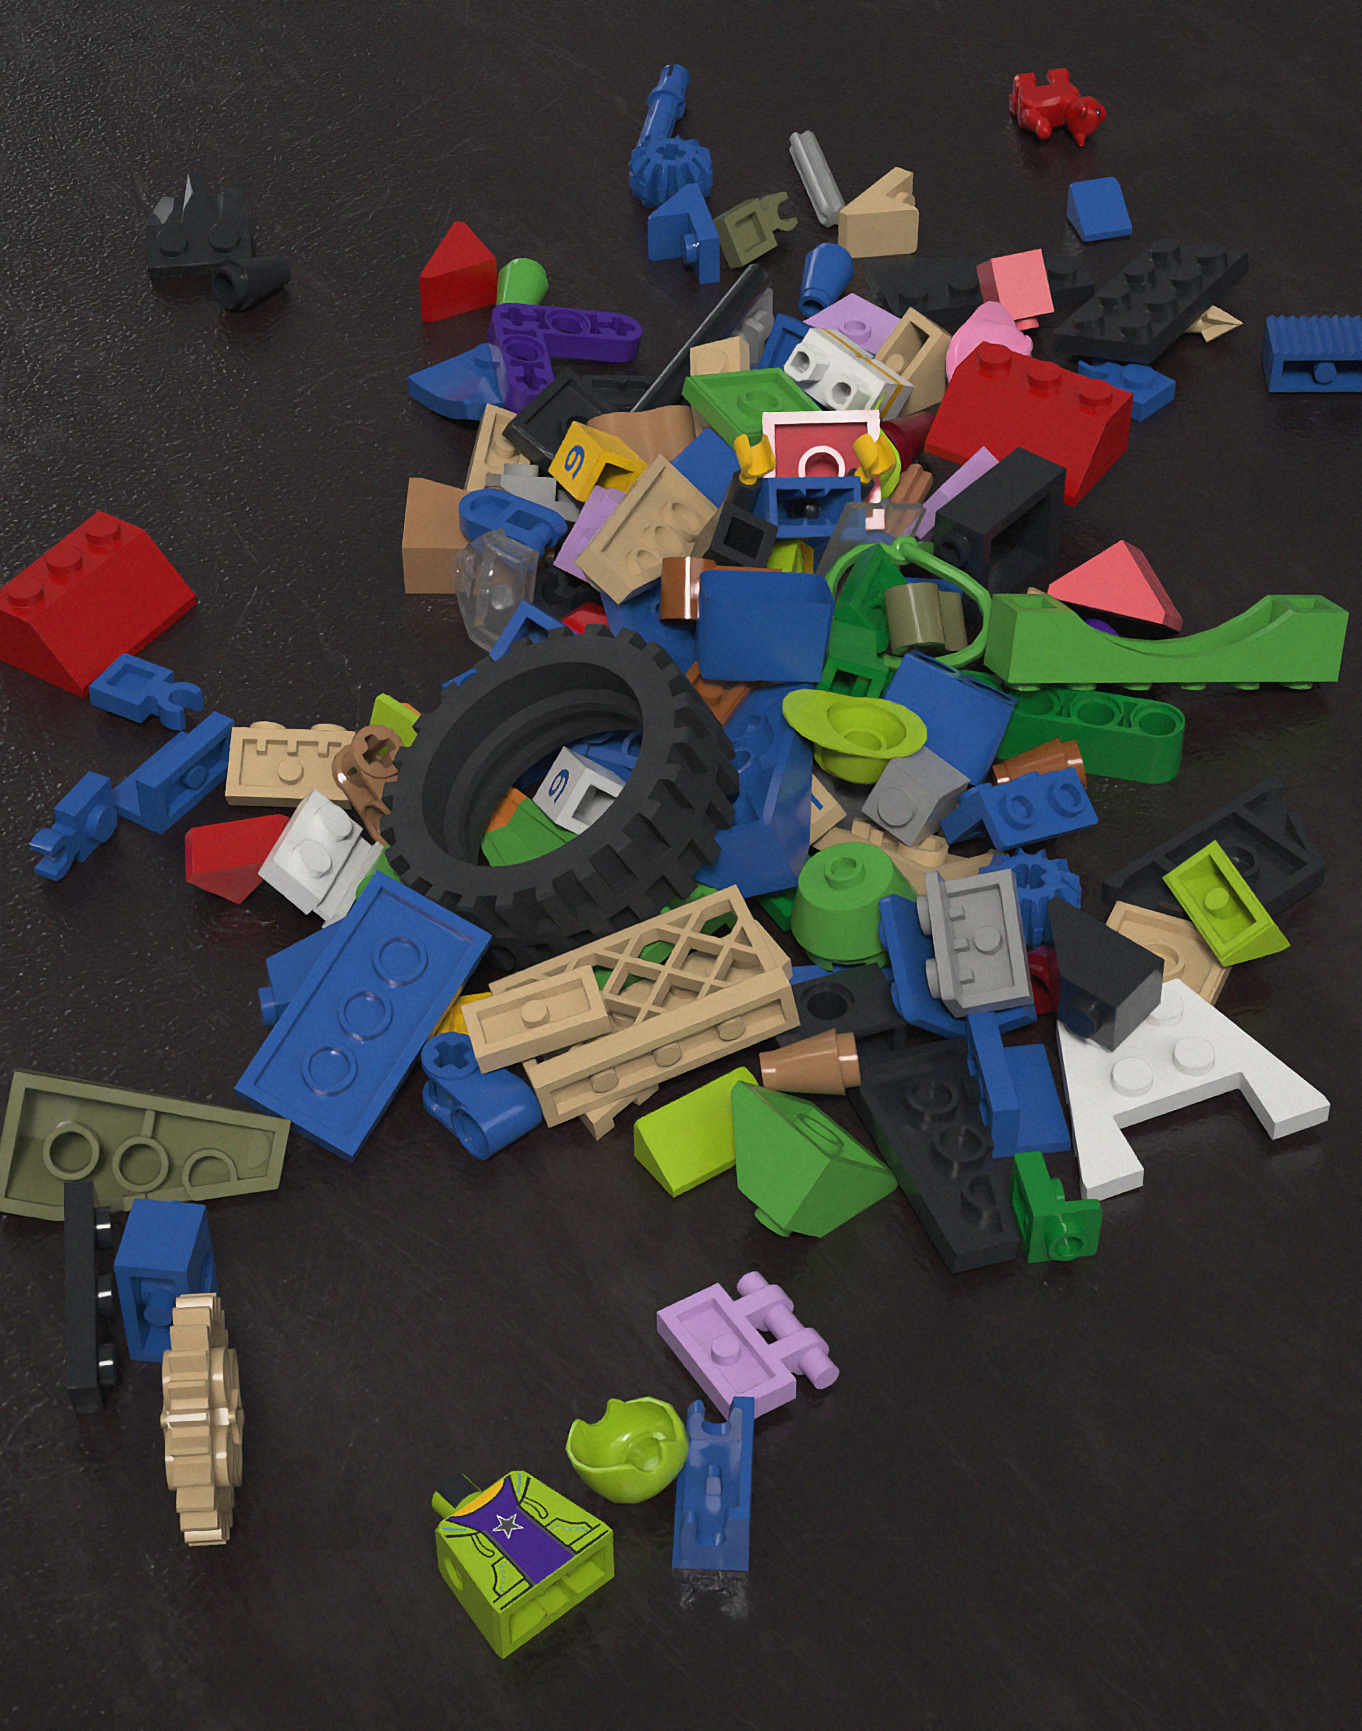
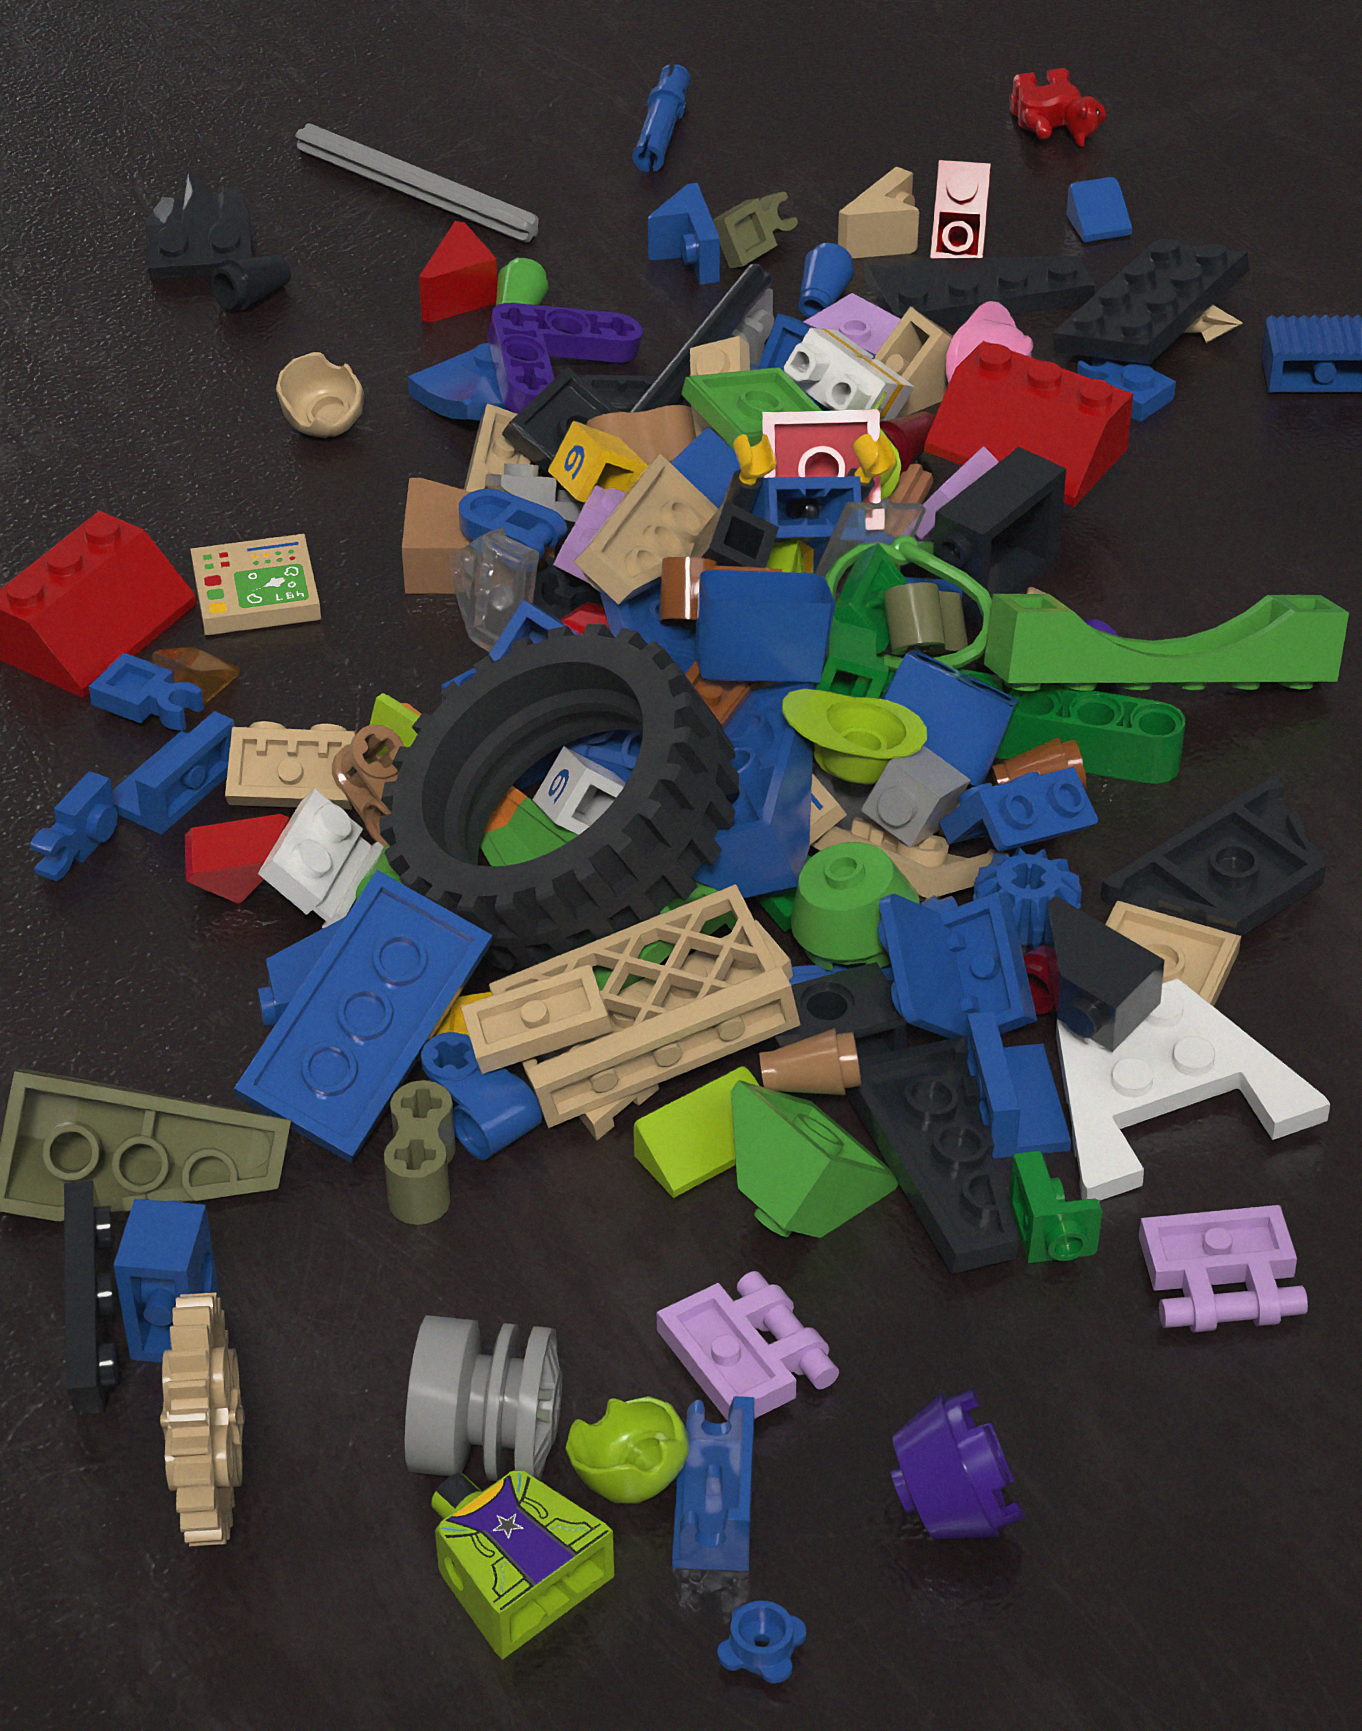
blue gear [629,135,713,208] -> none
light grey axle [789,130,846,228] -> none
light grey bracket [917,868,1034,1018] -> none
coral brick [976,249,1054,332] -> none
coral slope [1047,540,1183,632] -> none
lime slope [1162,840,1291,967] -> none
none -> clear orange slope [152,647,240,705]
none -> tan tile [190,534,321,635]
none -> tan hair [276,352,365,439]
none -> light grey axle [296,123,540,243]
none -> olive axle [384,1080,456,1225]
none -> light grey wheel [405,1315,562,1481]
none -> blue plate [717,1601,806,1683]
none -> dark purple cone [891,1389,1025,1539]
none -> slope [930,160,991,258]
none -> lavender plate [1139,1205,1308,1333]

